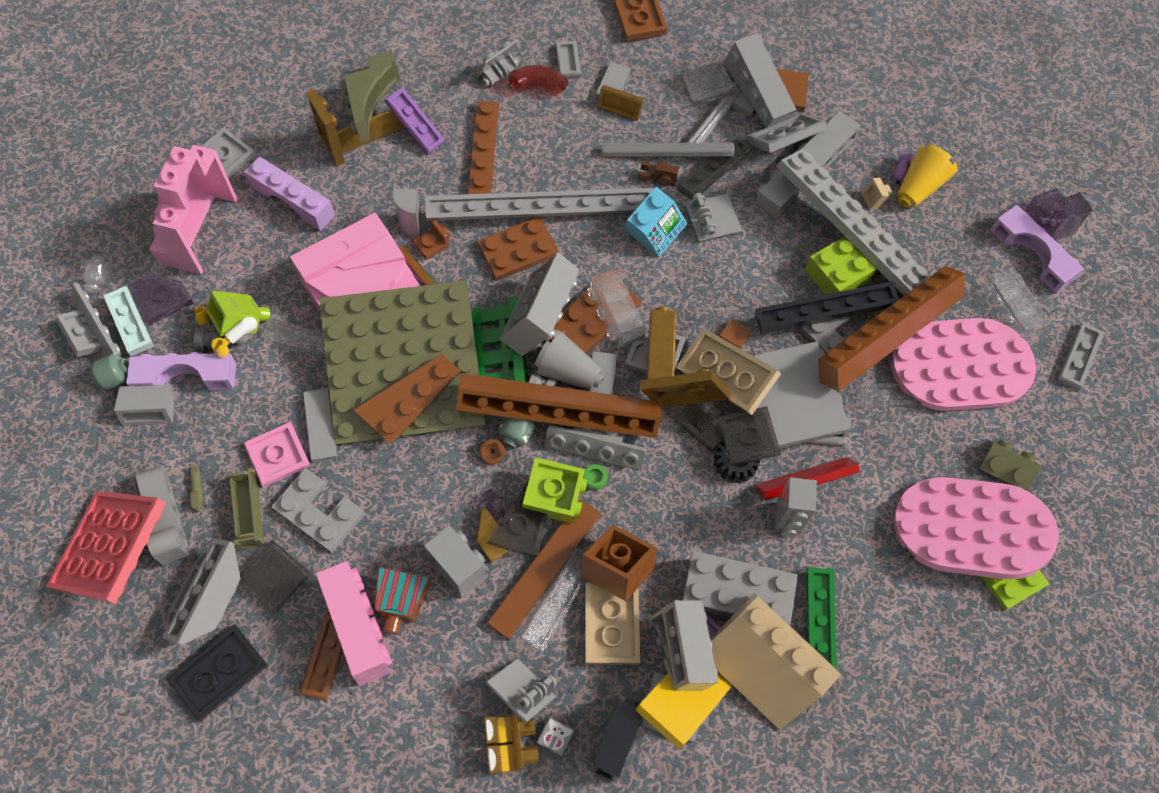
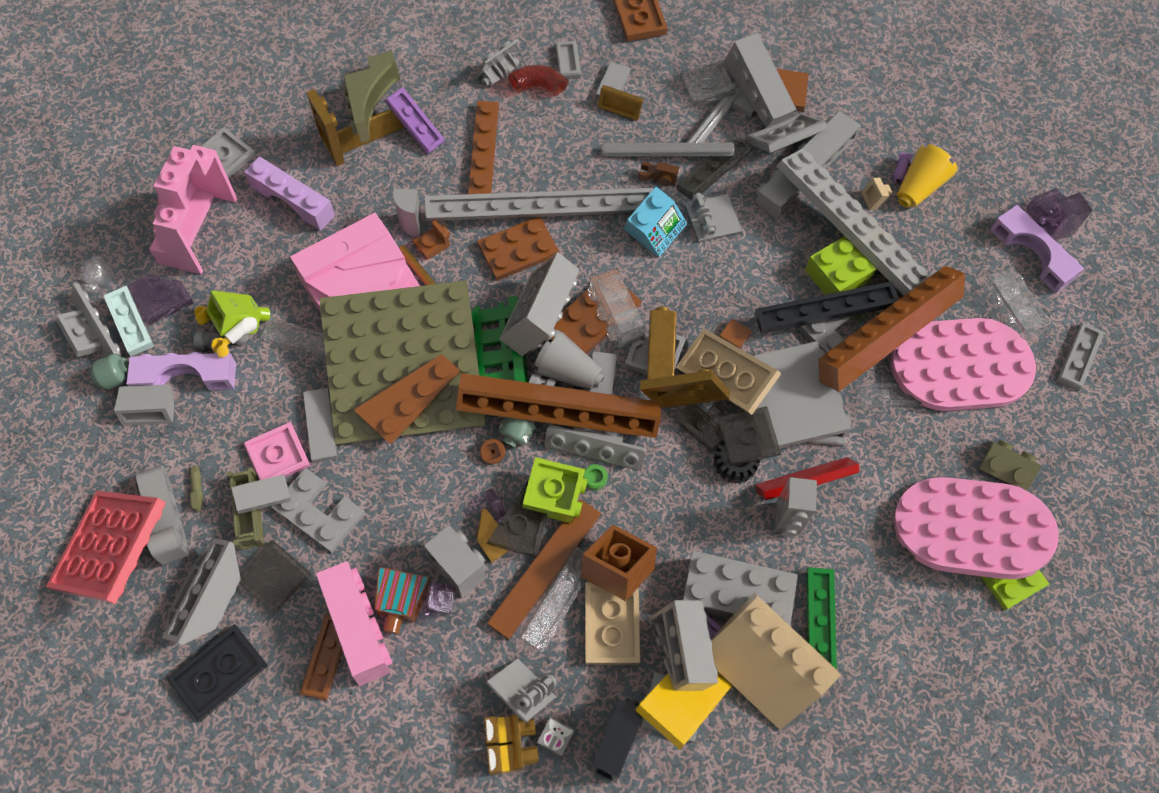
none -> light grey tile [232,474,291,514]
none -> clear purple bracket [426,581,456,617]

